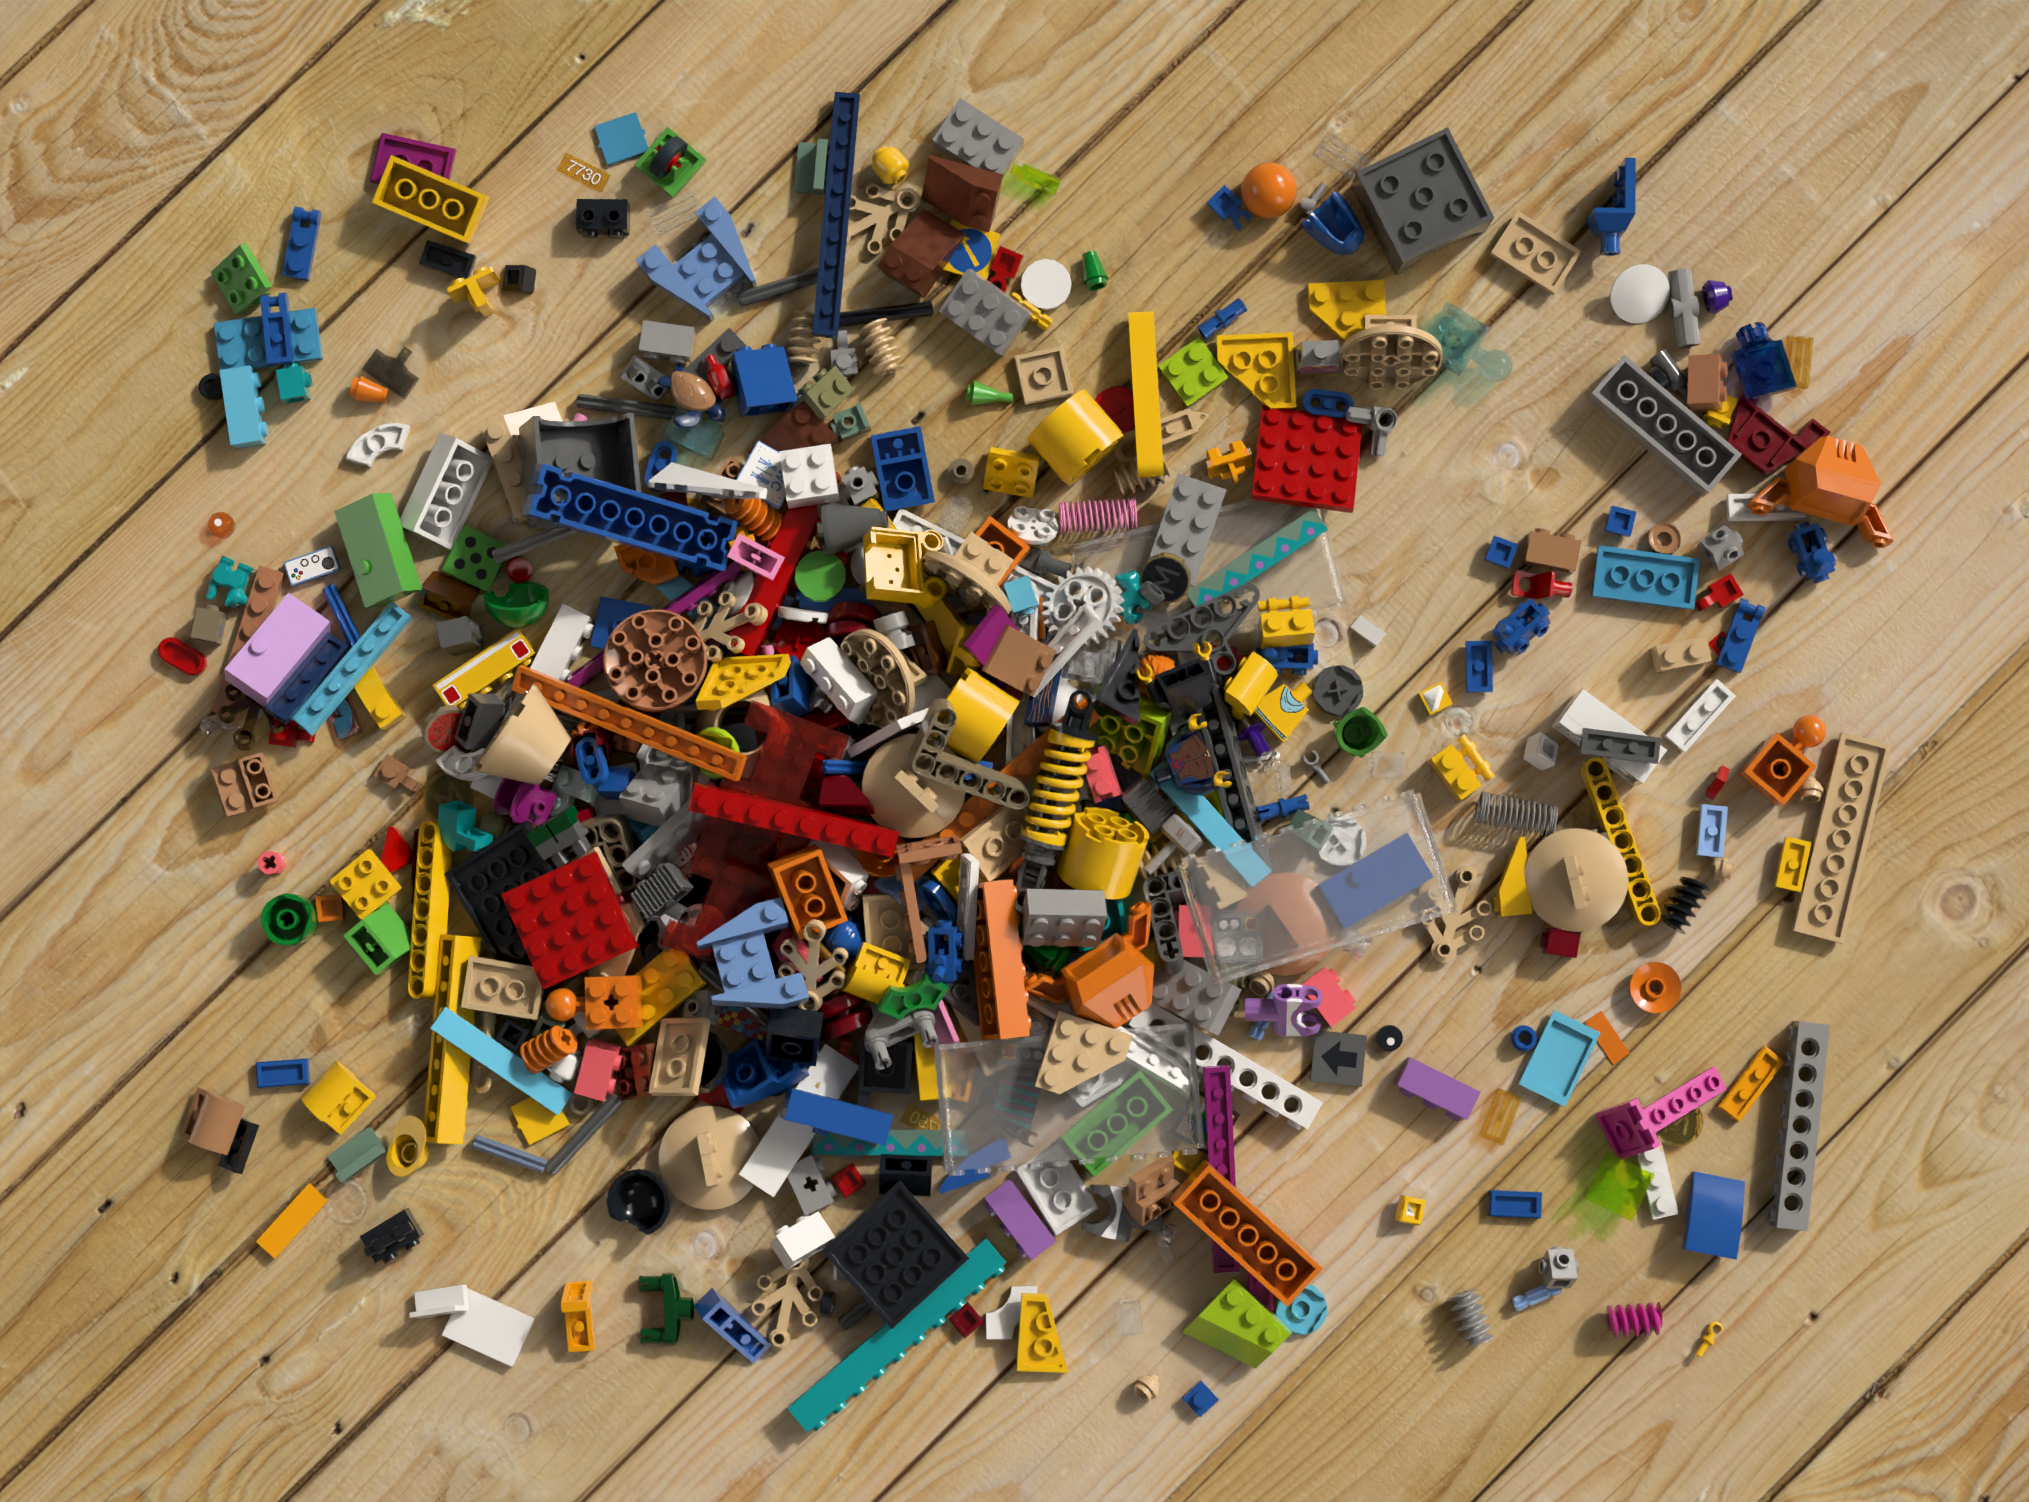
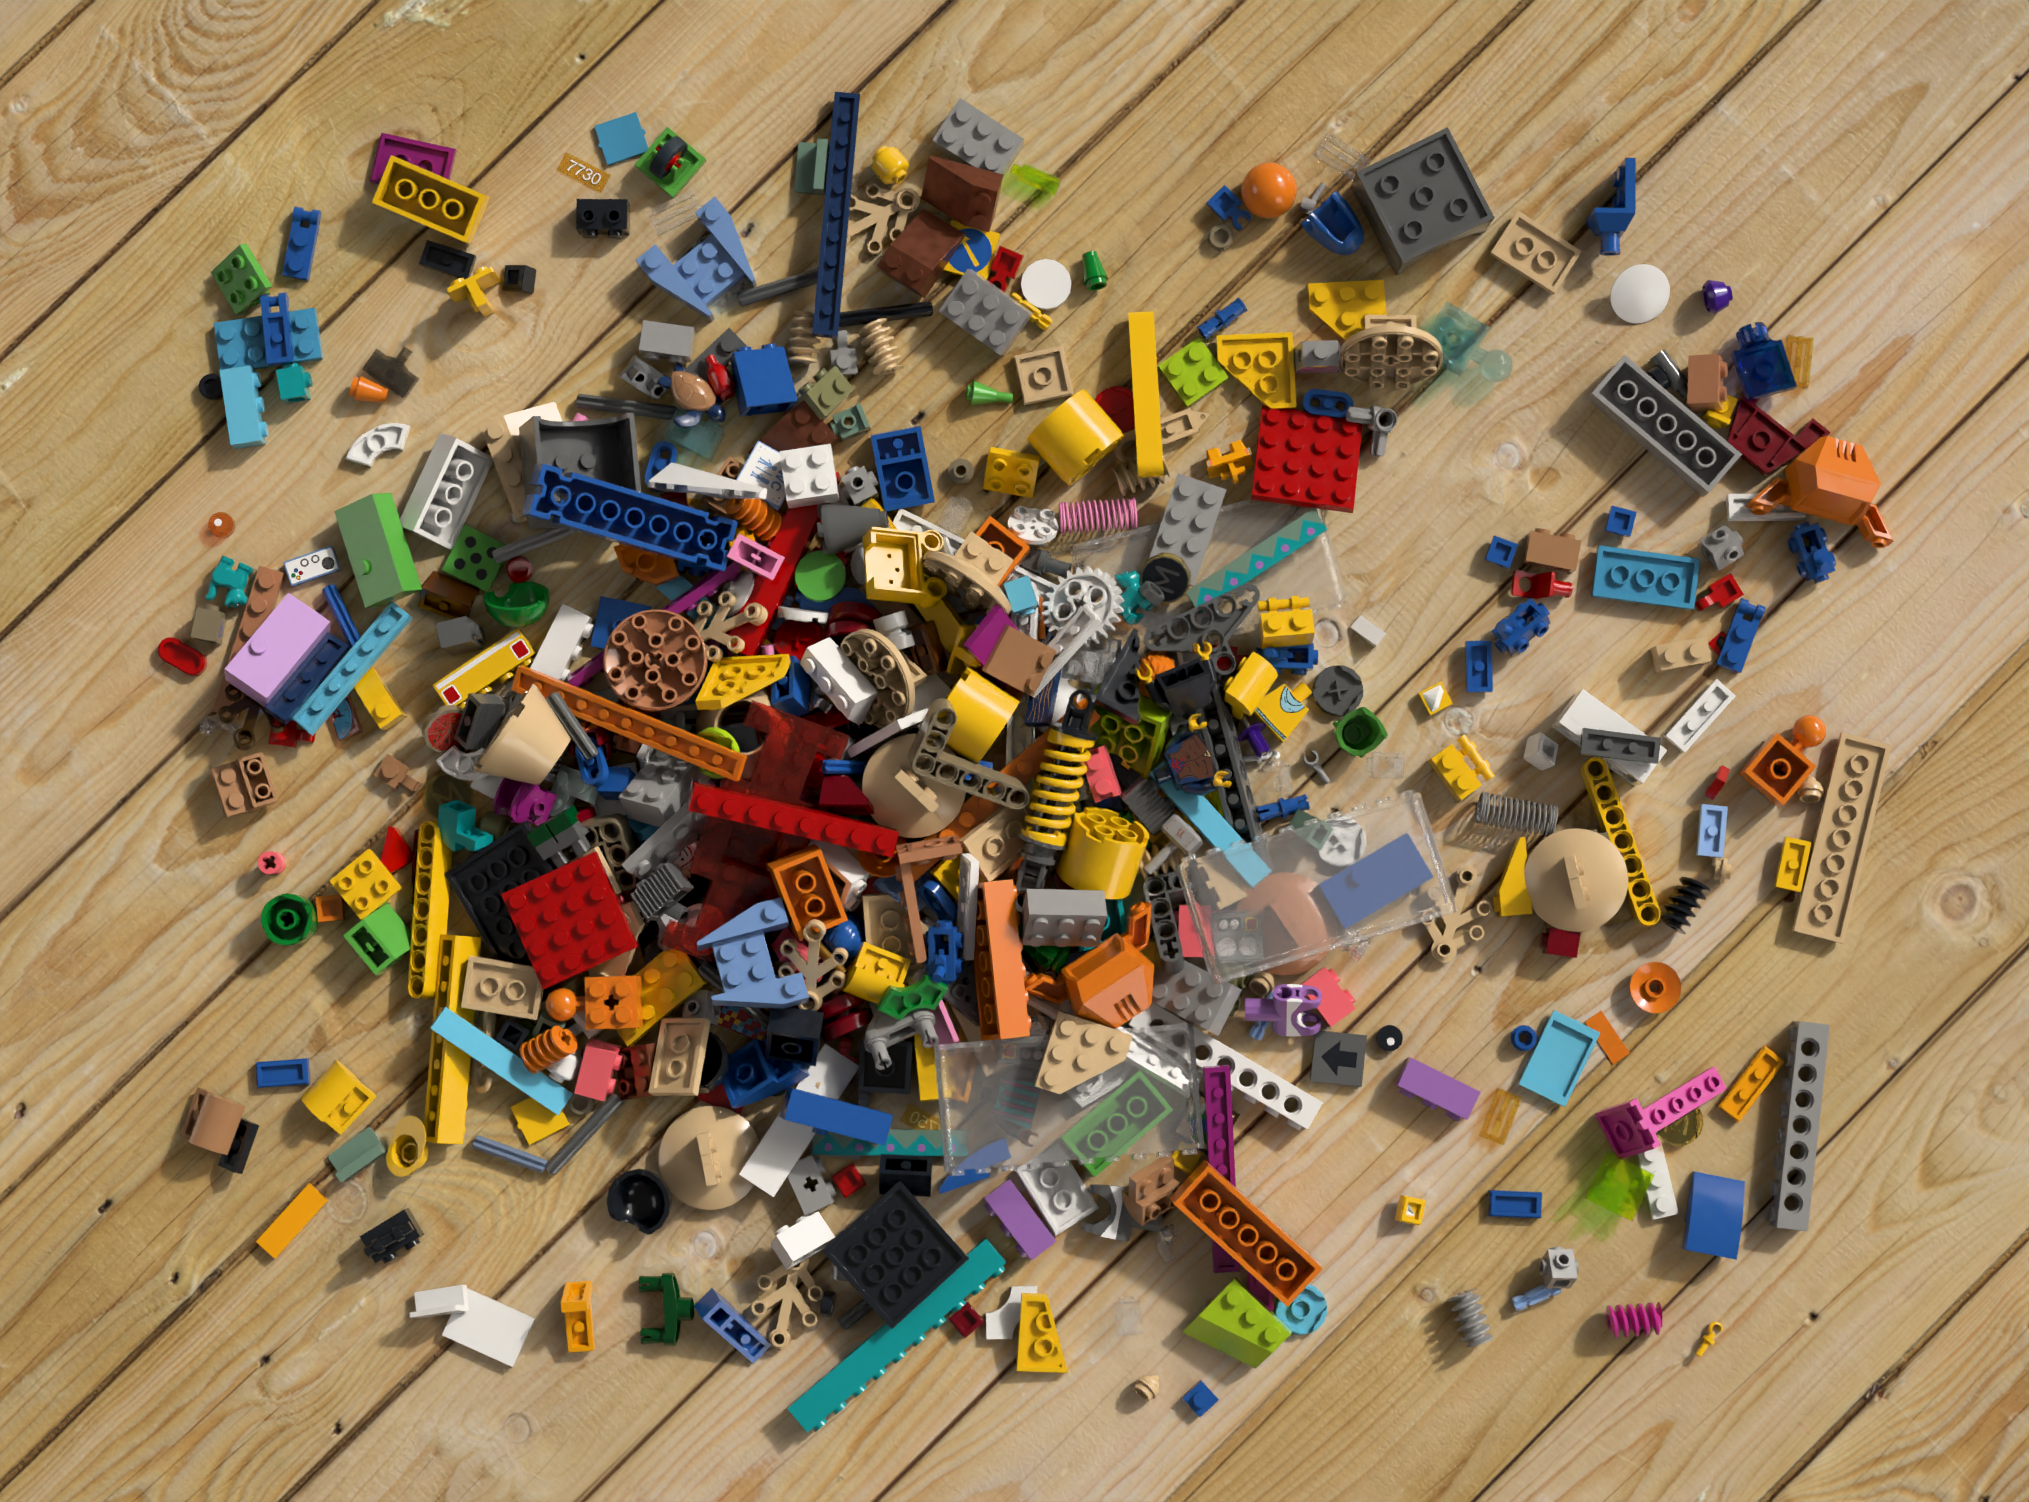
medium nougat piece [1648,523,1681,554] -> none
light grey piece [1668,268,1700,348] -> none
none -> dark grey axle [546,692,598,760]
none -> dark tan tile [1208,224,1234,251]

